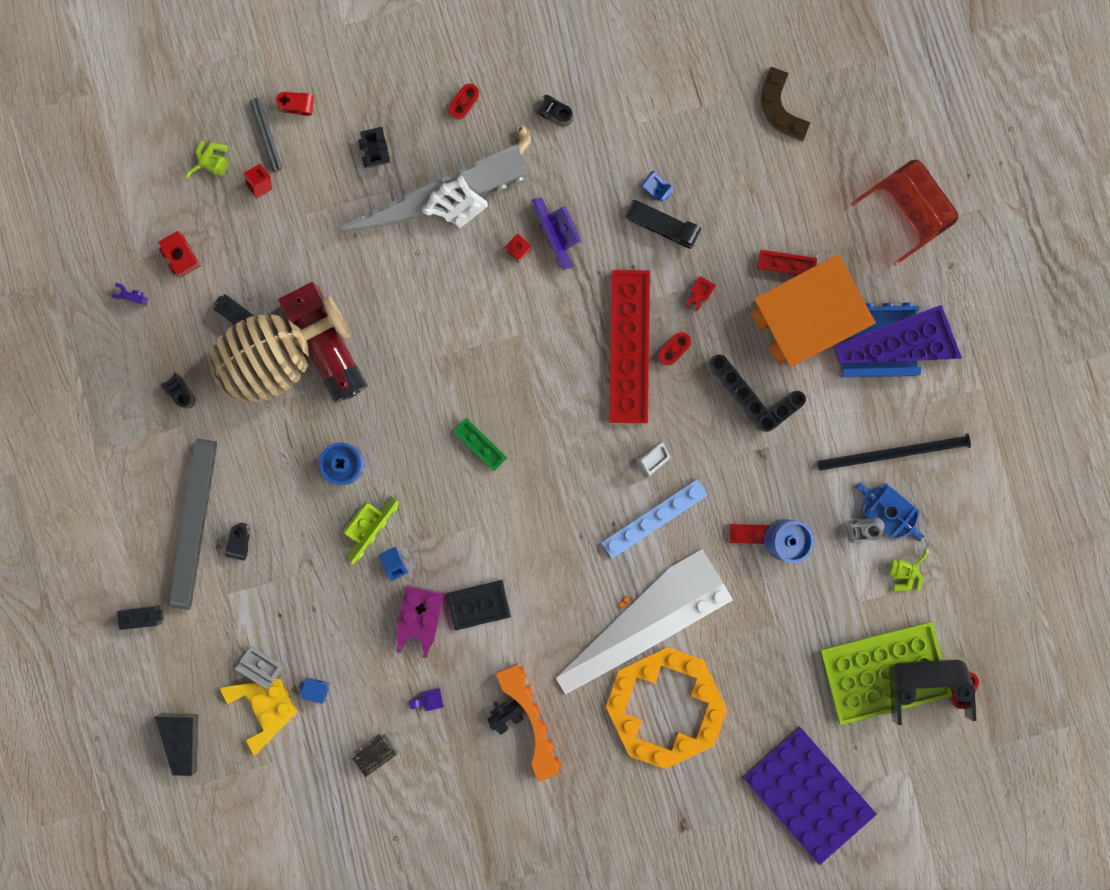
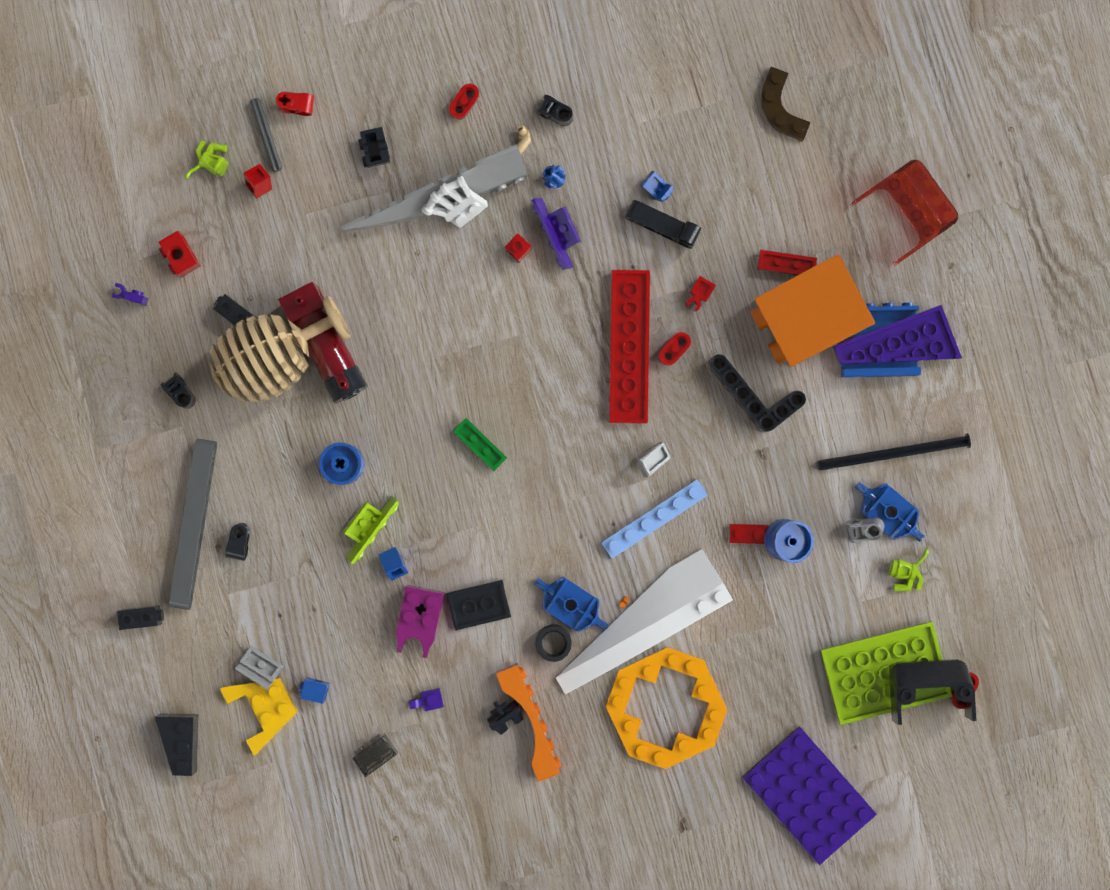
none -> blue plate [533,577,608,632]
none -> black tyre [535,624,572,662]
none -> blue gear [542,165,566,189]

